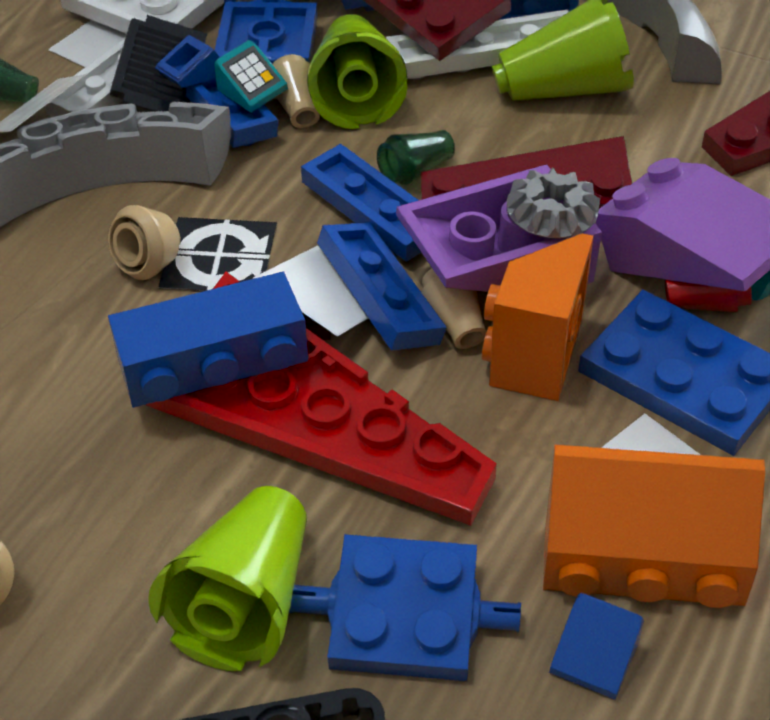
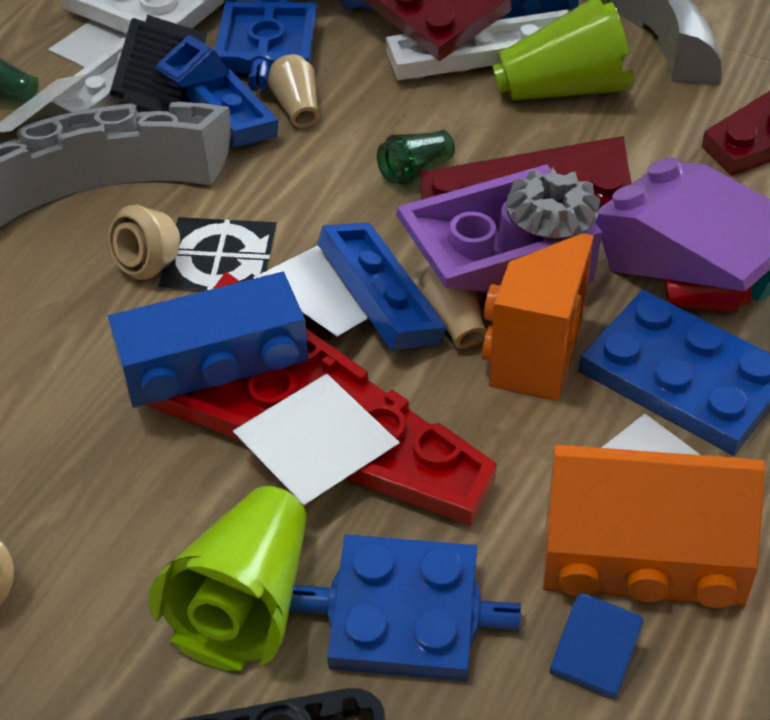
slope [214,40,288,112] -> none
blue plate [301,144,421,262] -> none
lime cone [307,14,407,129] -> none
none -> white sticker [233,374,400,505]

